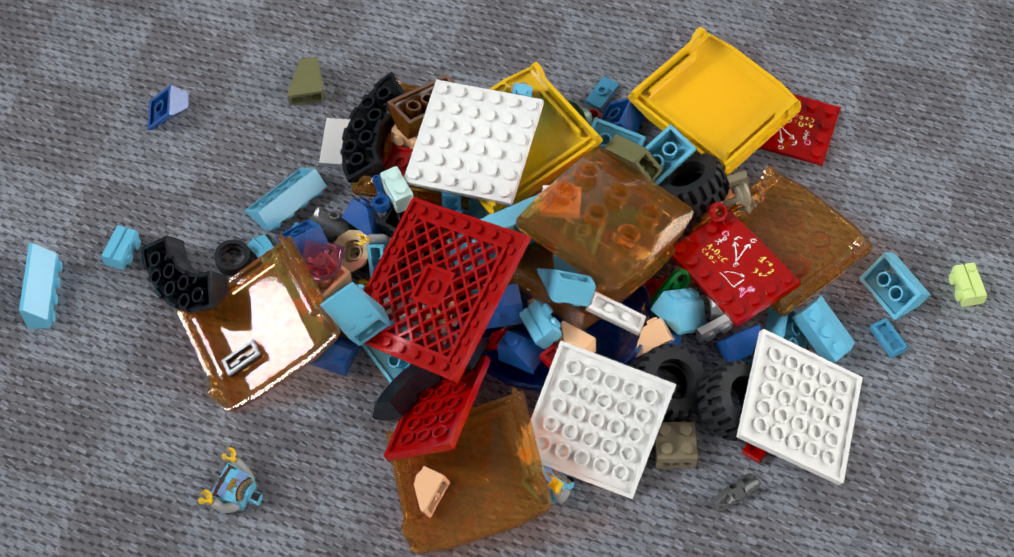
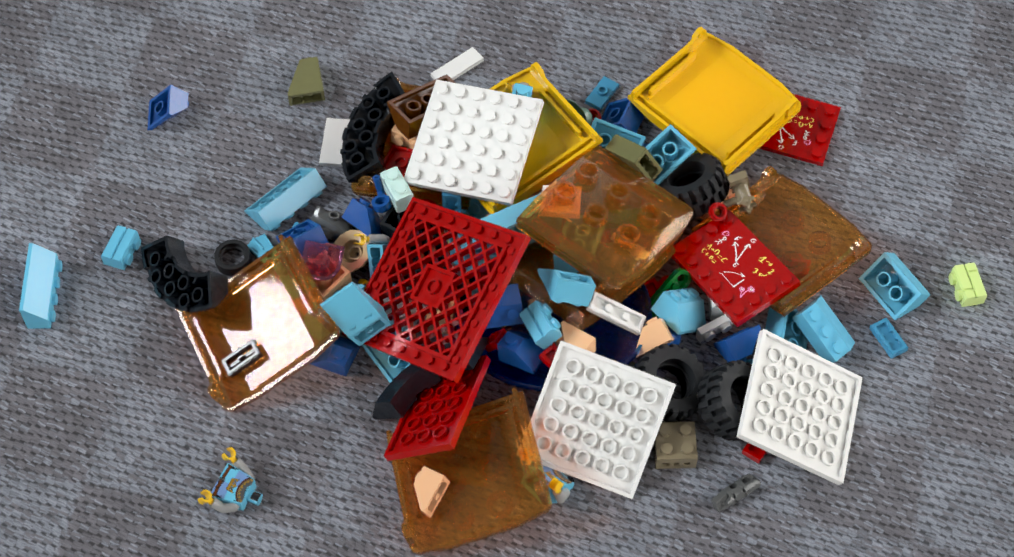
none -> white tile [431,47,484,80]

